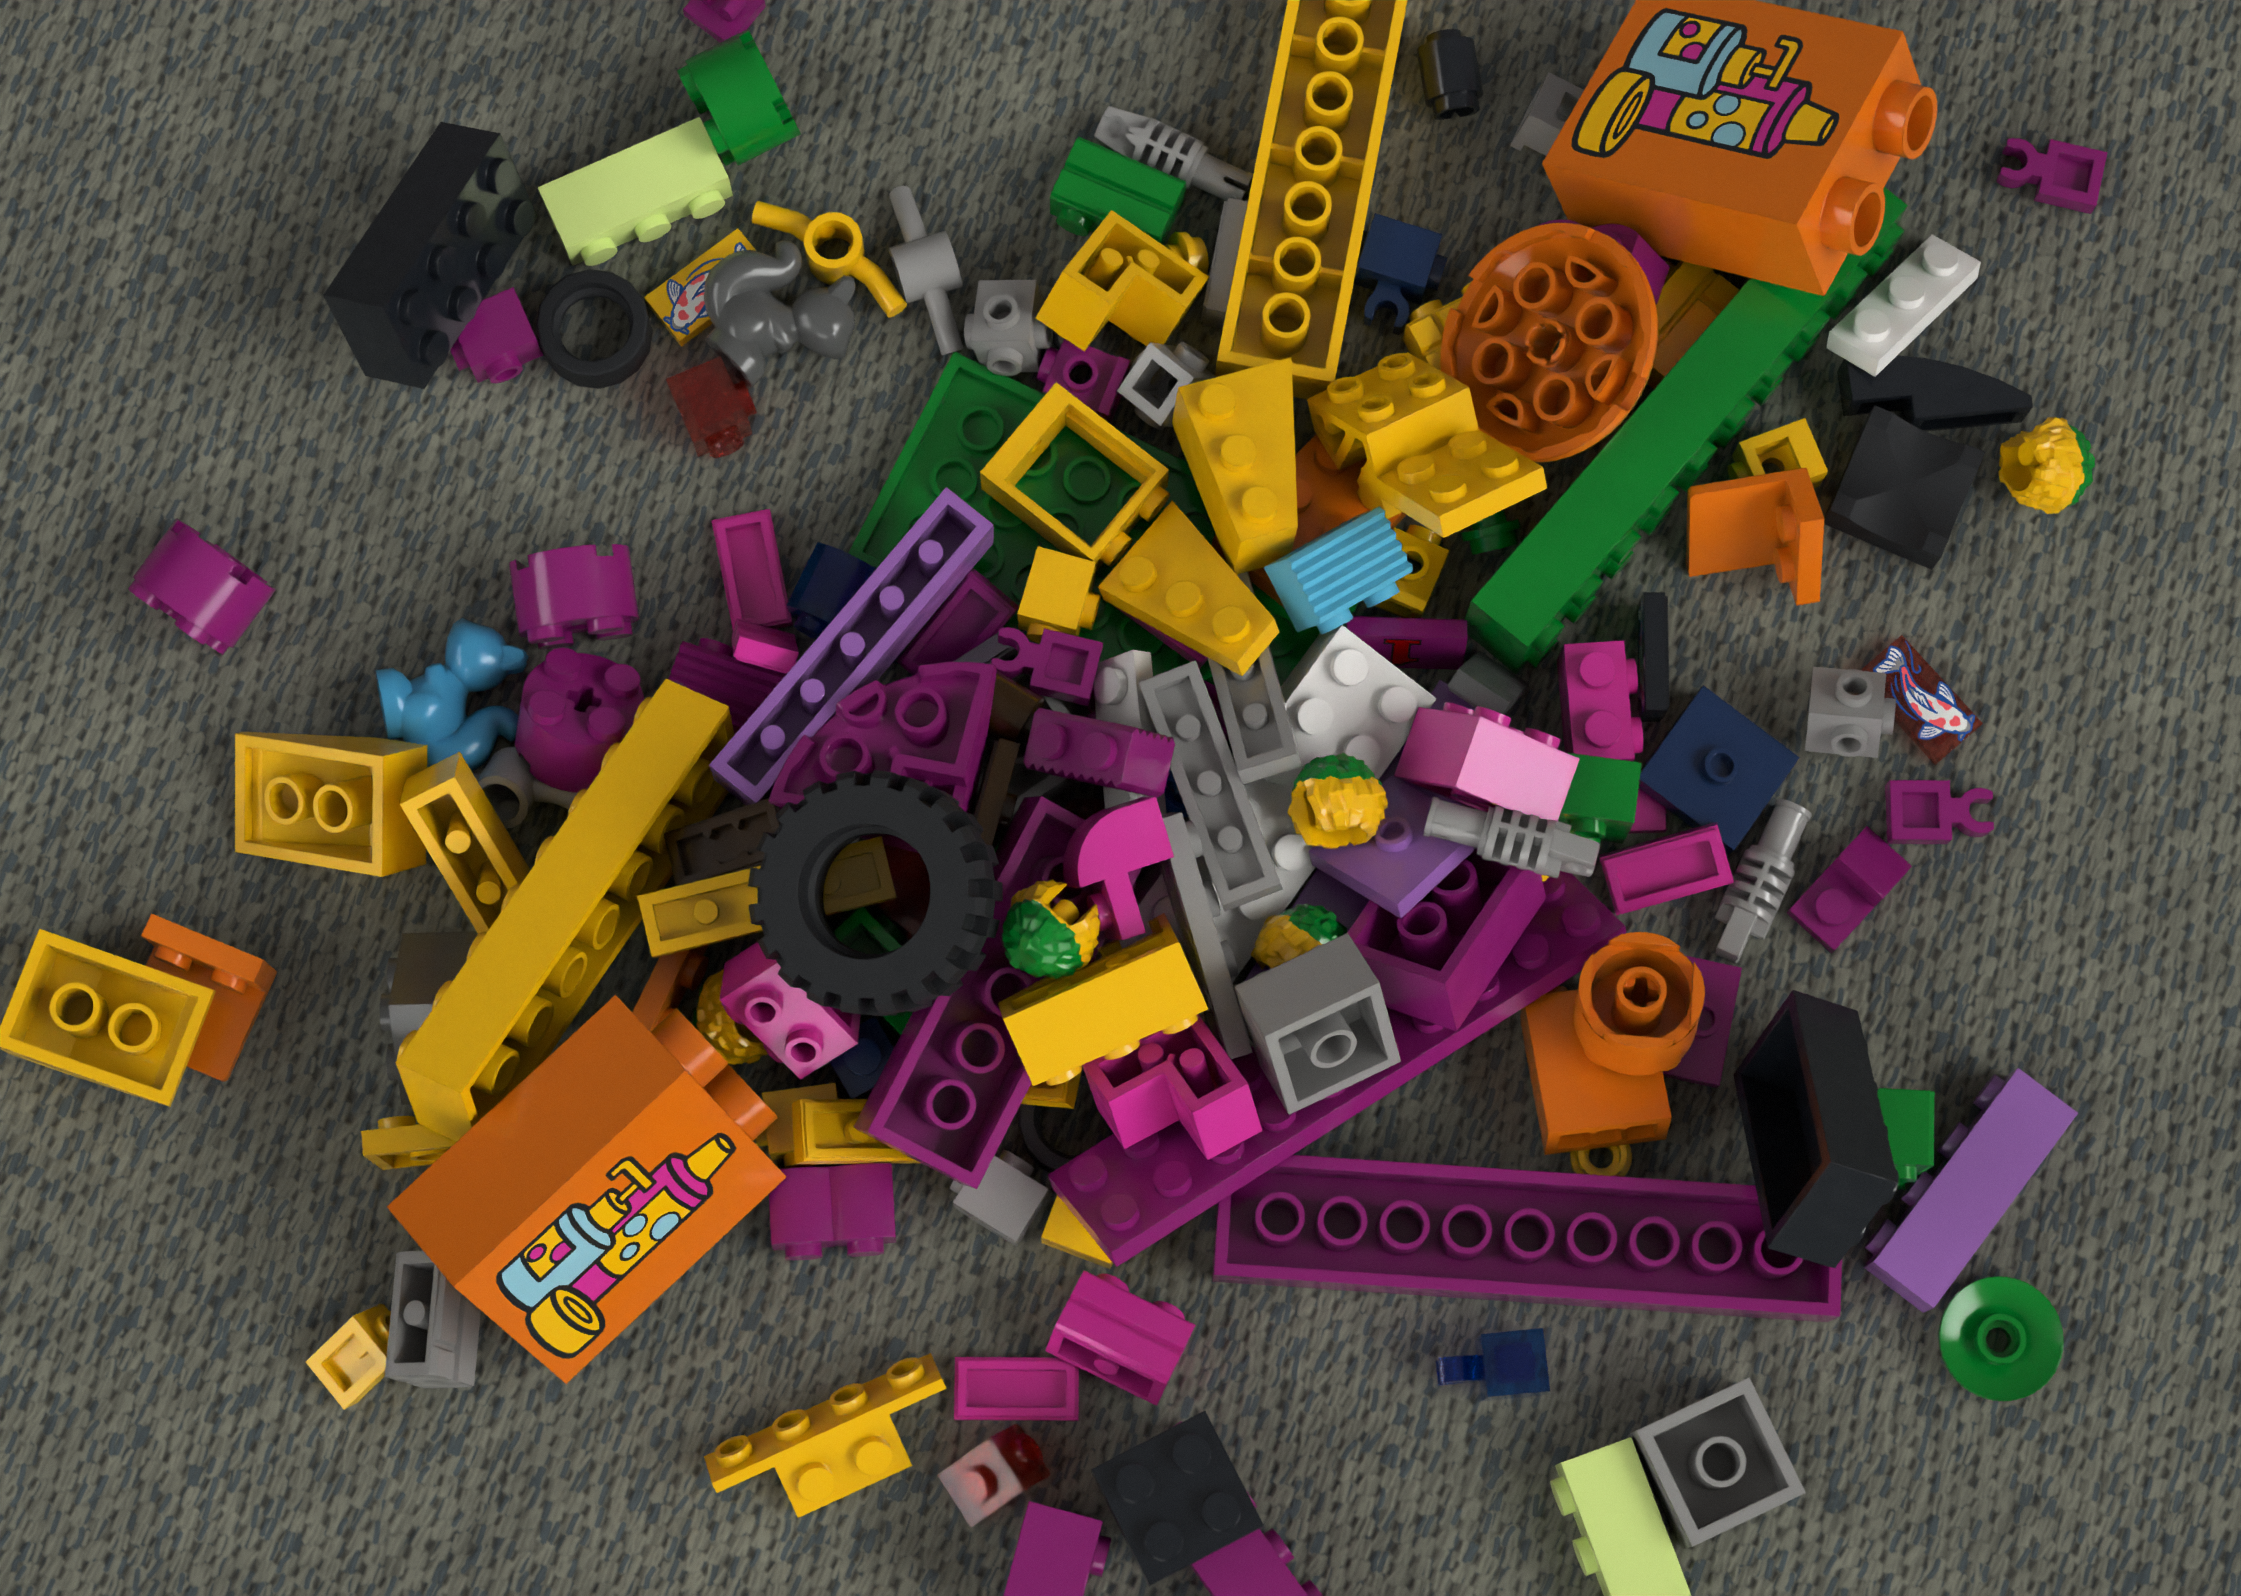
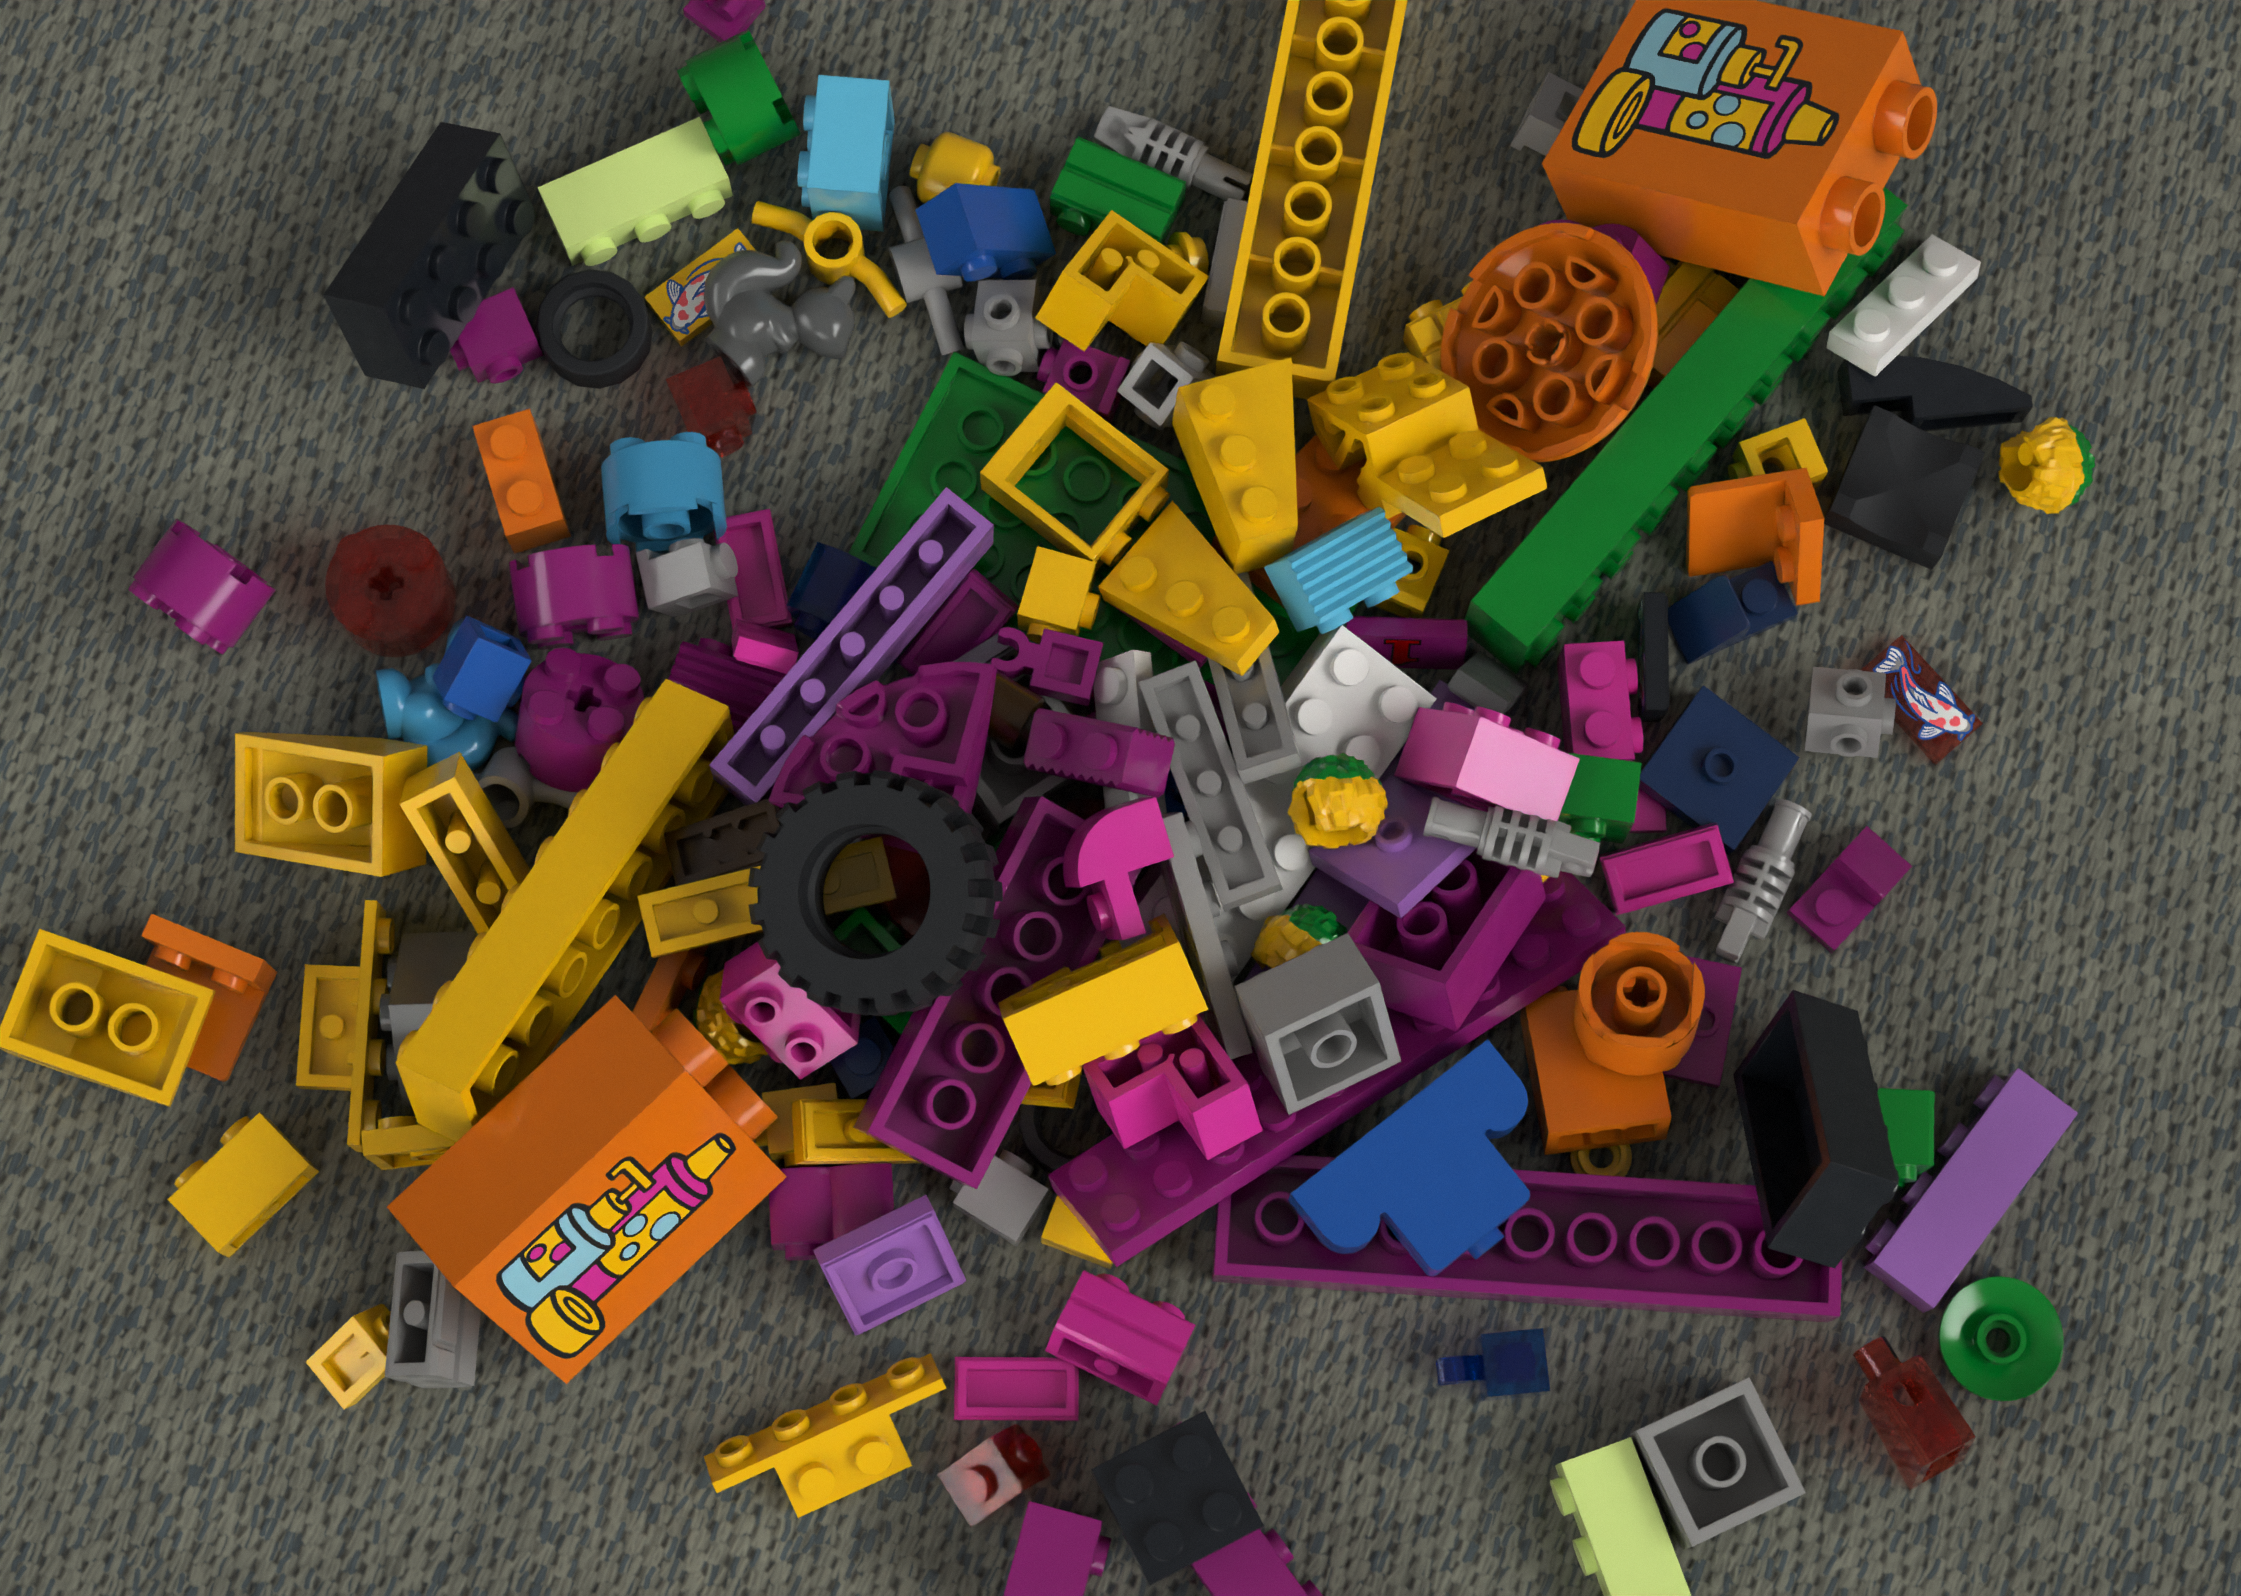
dark brown plate [972,738,1020,846] -> none
green piece [1002,879,1100,979] -> none
dark blue brick [1354,213,1448,335] -> none
black brick [1417,29,1483,120] -> none
green plate [1461,510,1521,555] -> none
magenta plate [1885,780,1994,844] -> none
magenta plate [1996,138,2108,214] -> none
none -> yellow brick [167,1112,320,1258]
none -> yellow bracket [296,900,395,1152]
none -> clear red brick [325,524,456,658]
none -> blue brick [432,615,532,723]
none -> orange brick [472,409,571,554]
none -> dark azure brick [601,432,727,553]
none -> light grey brick [636,538,738,617]
none -> medium azure brick [797,75,895,232]
none -> medium lavender plate [813,1195,966,1336]
none -> yellow head [909,132,1001,204]
none -> blue brick [915,183,1056,282]
none -> blue brick [1288,1039,1530,1276]
none -> dark blue slope [1668,561,1798,665]
none -> clear red torso [1853,1336,1976,1490]

